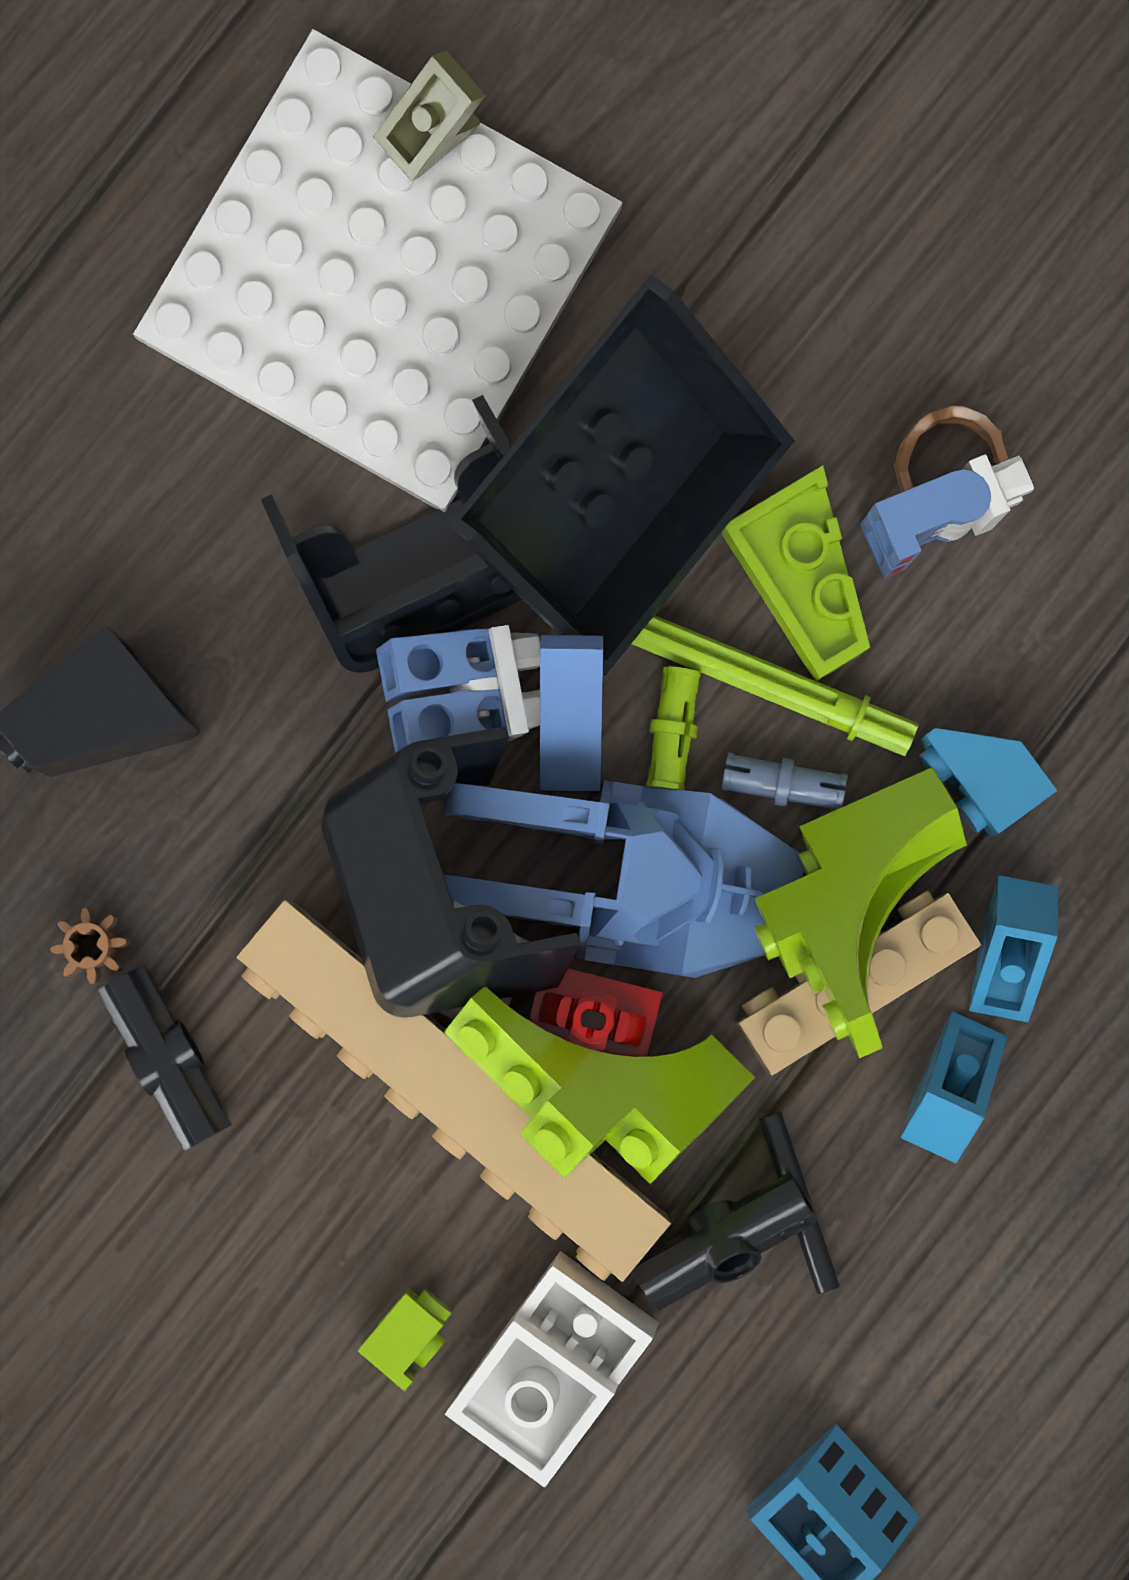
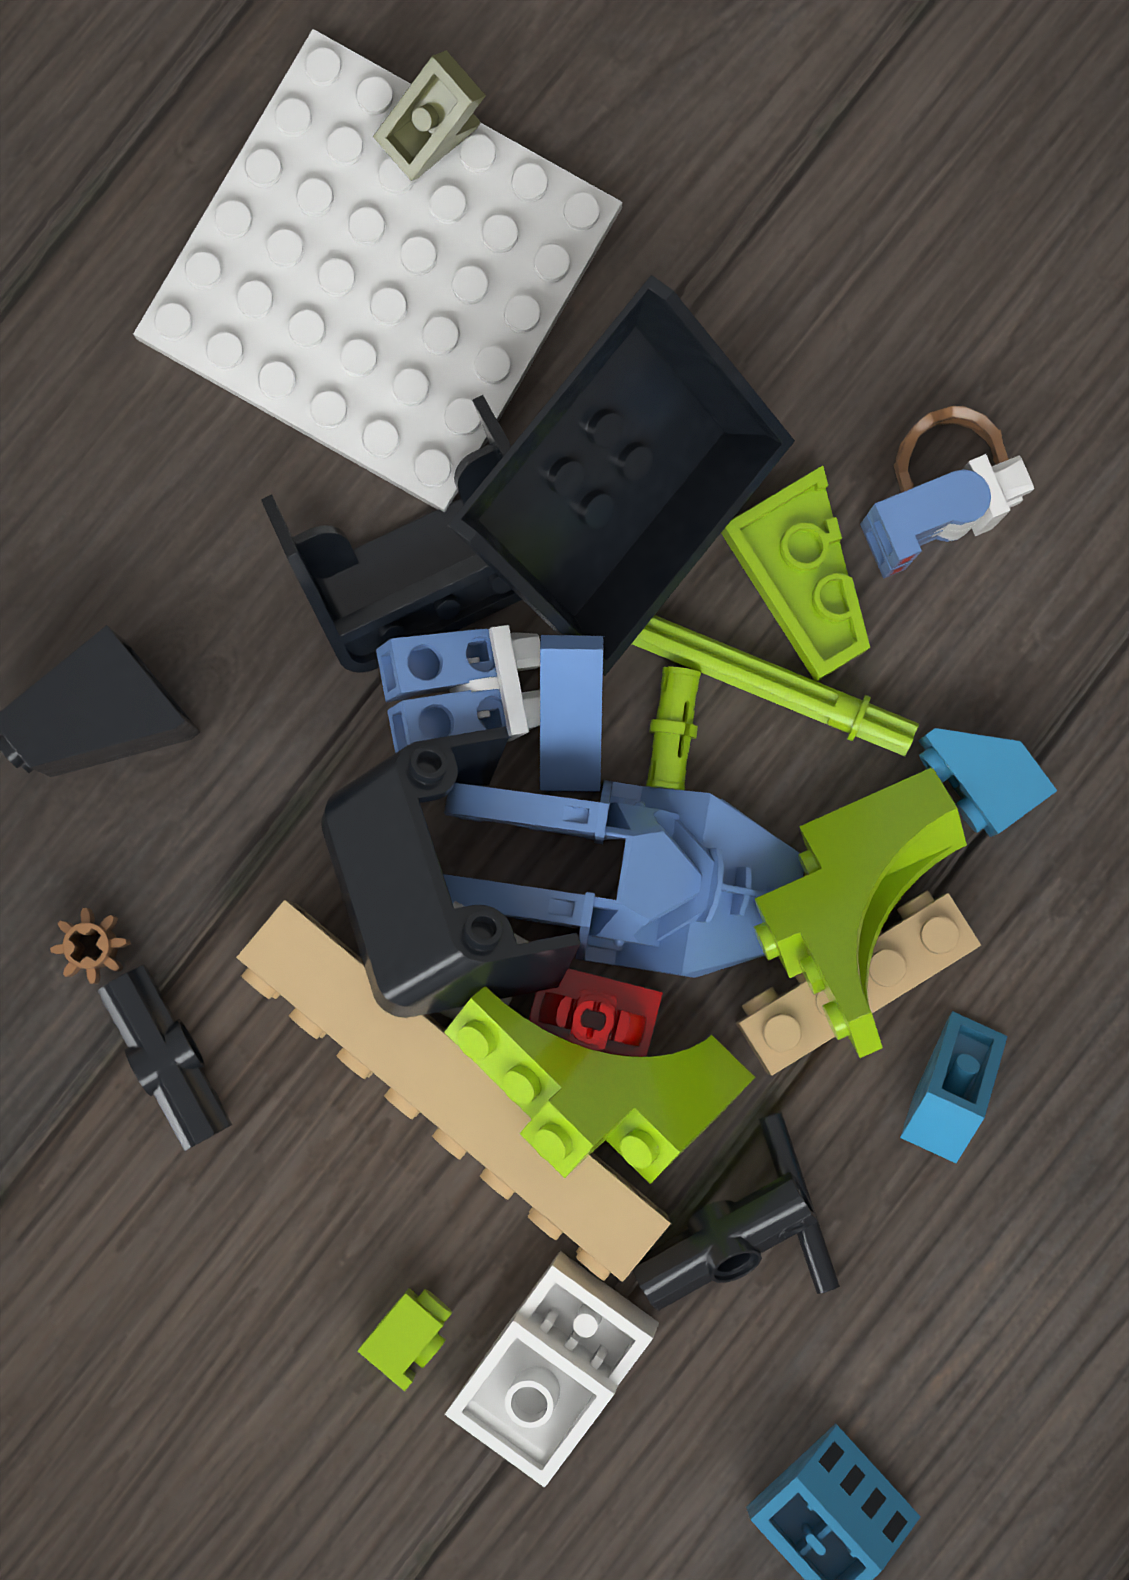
sand blue pin [722,752,848,810] -> none
dark azure slope [969,875,1058,1022] -> none

